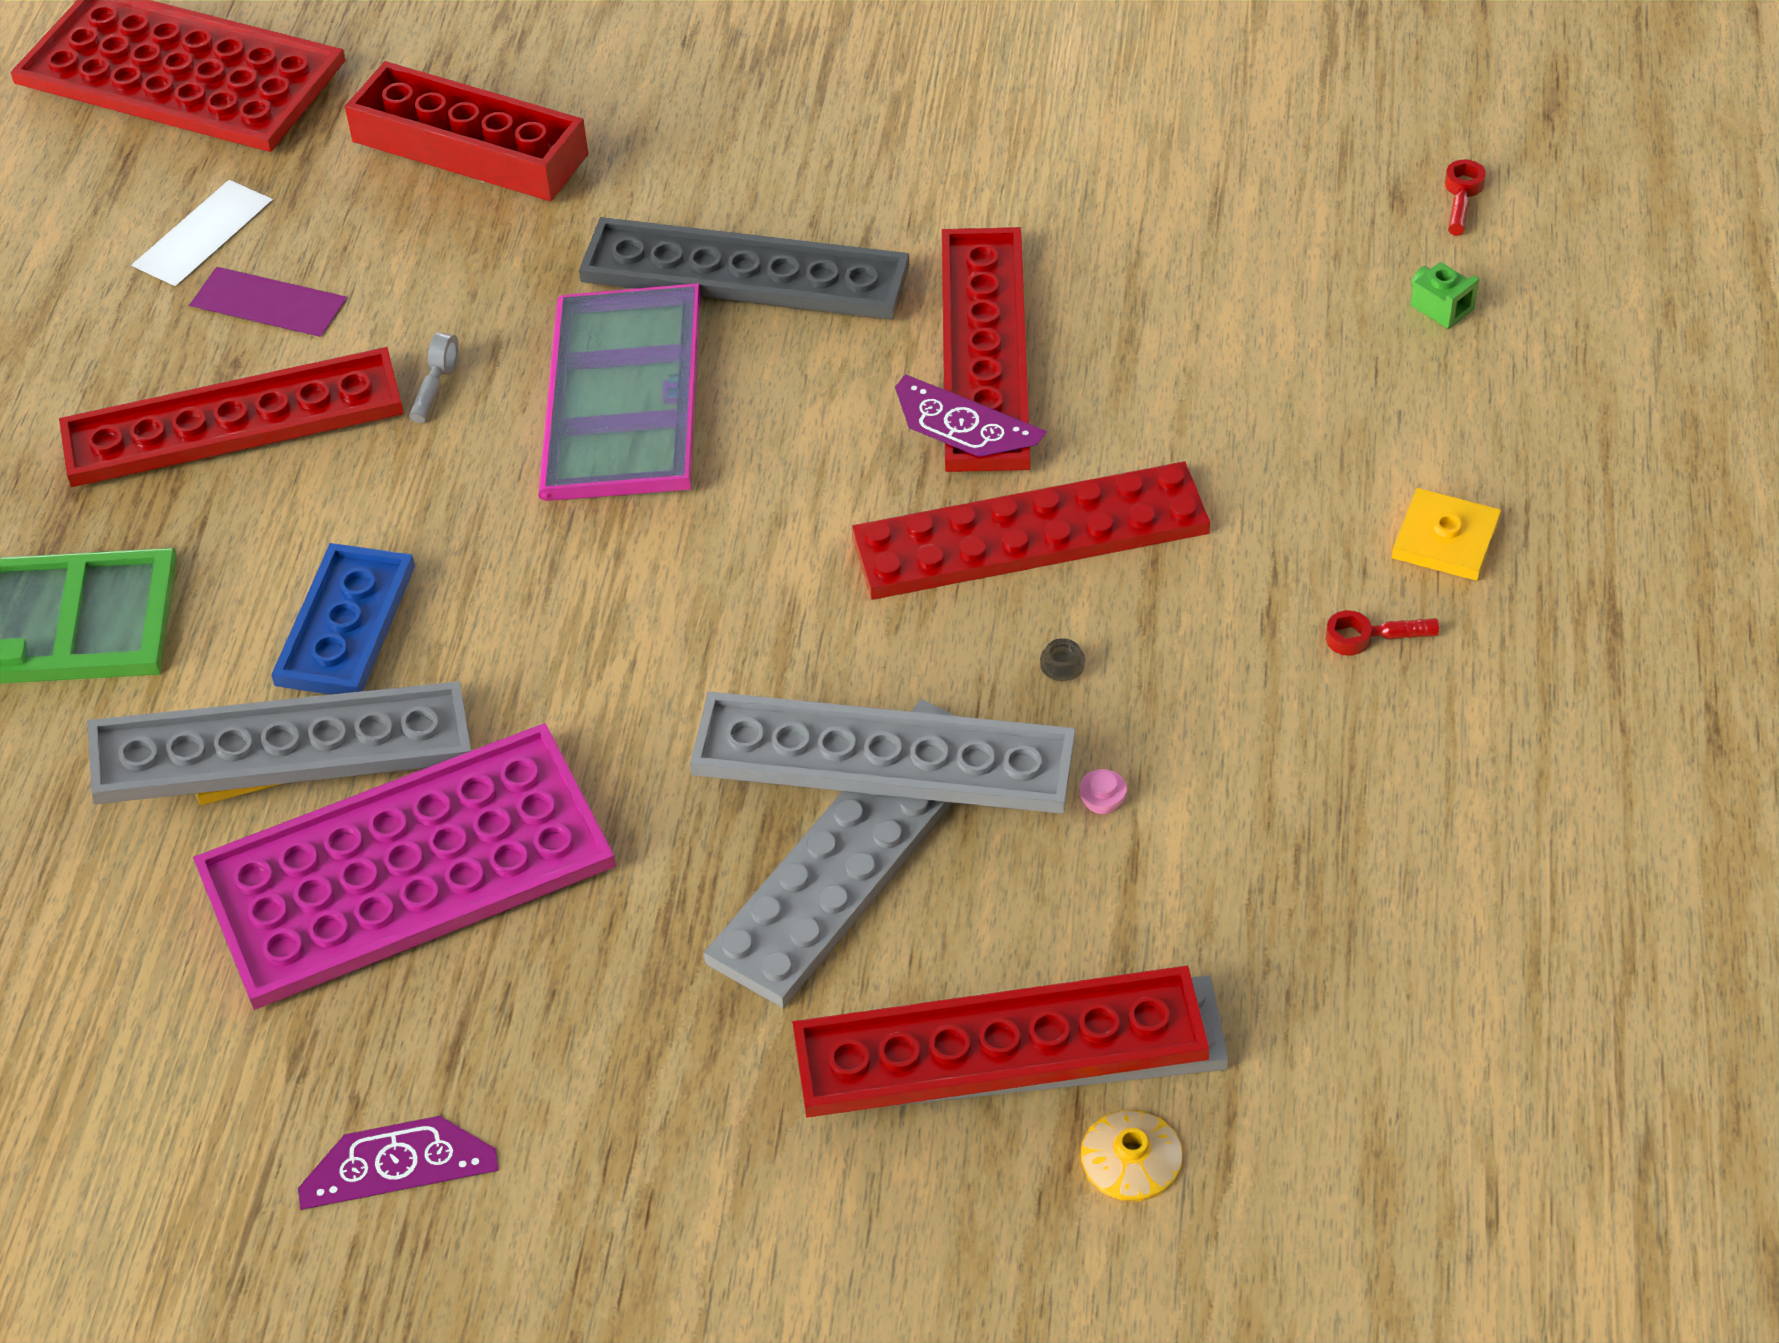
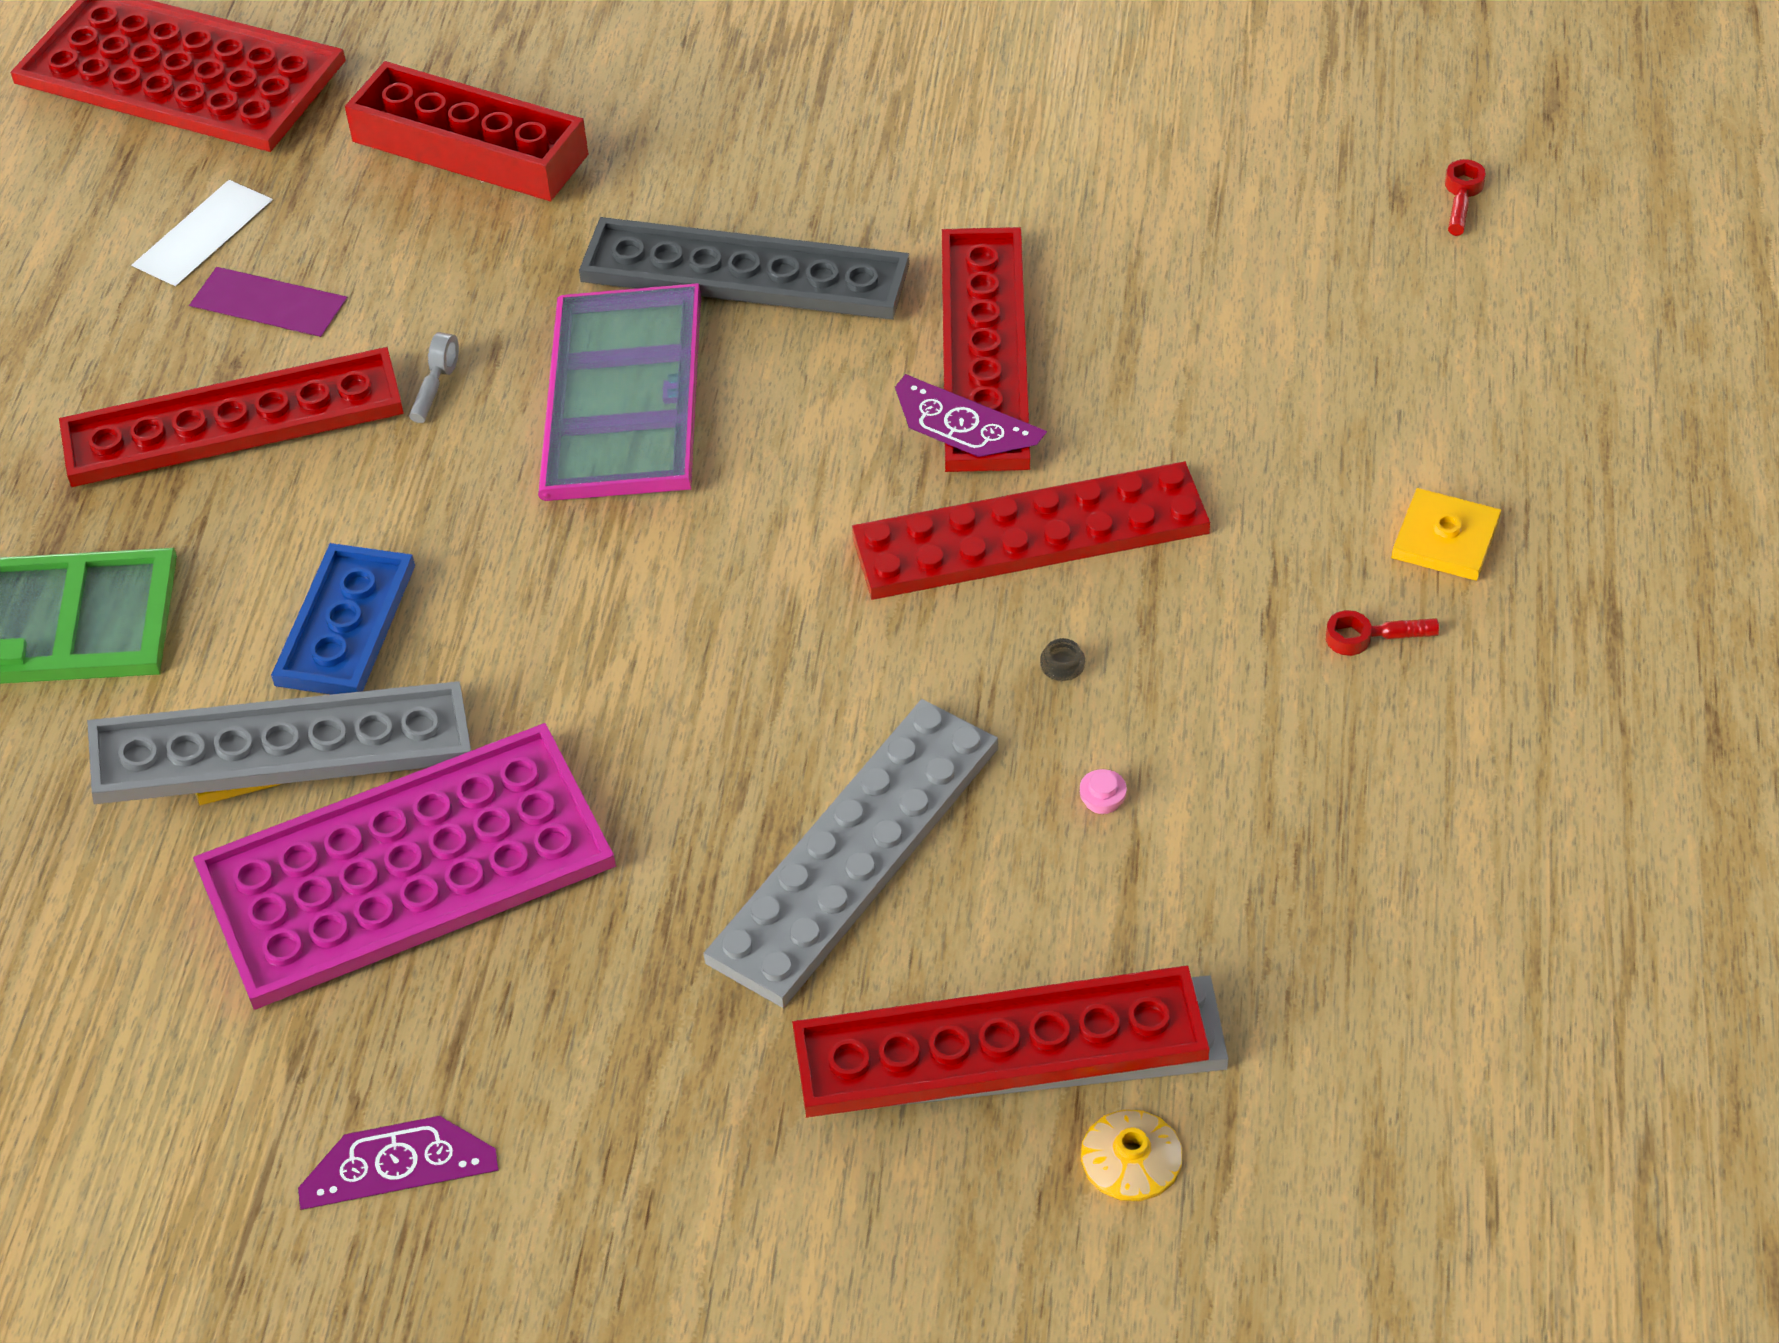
light grey plate [690,691,1075,814] -> none
bright green brick [1410,262,1479,329] -> none

